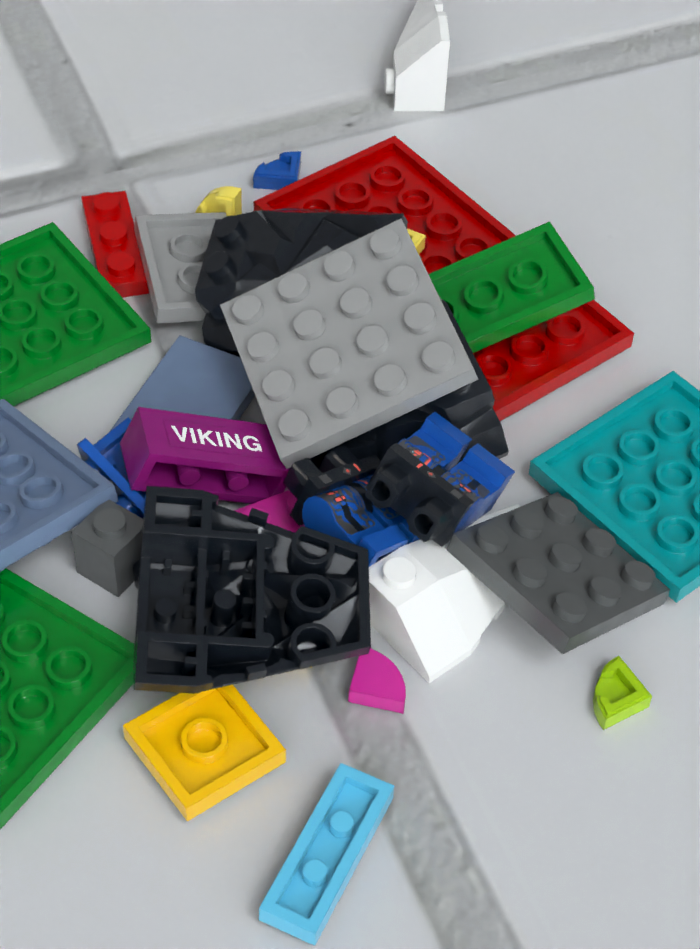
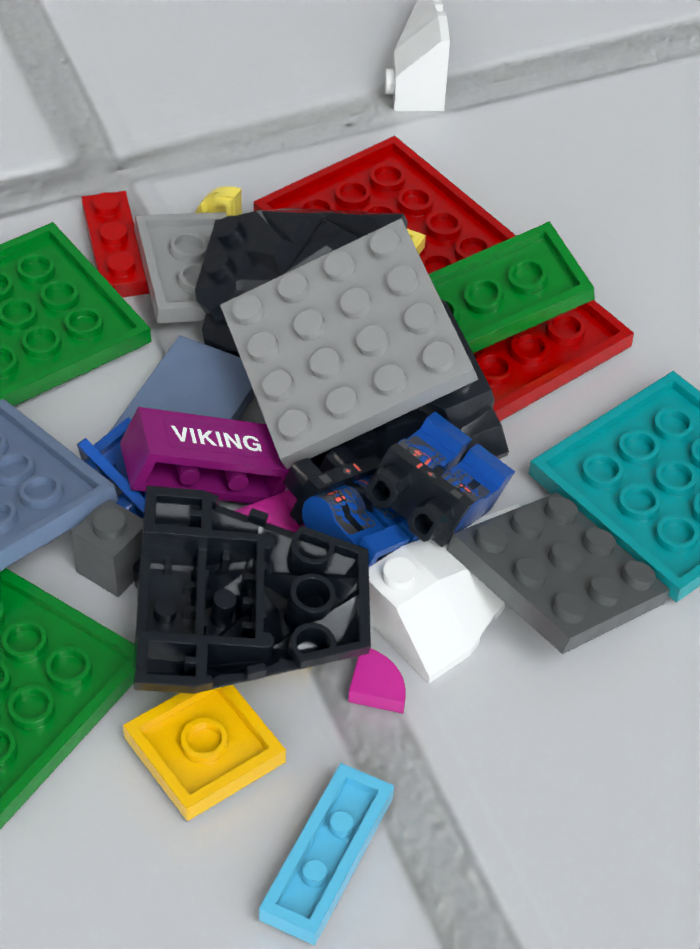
blue tile [253,151,301,190] -> none
lime tile [593,655,652,730] -> none

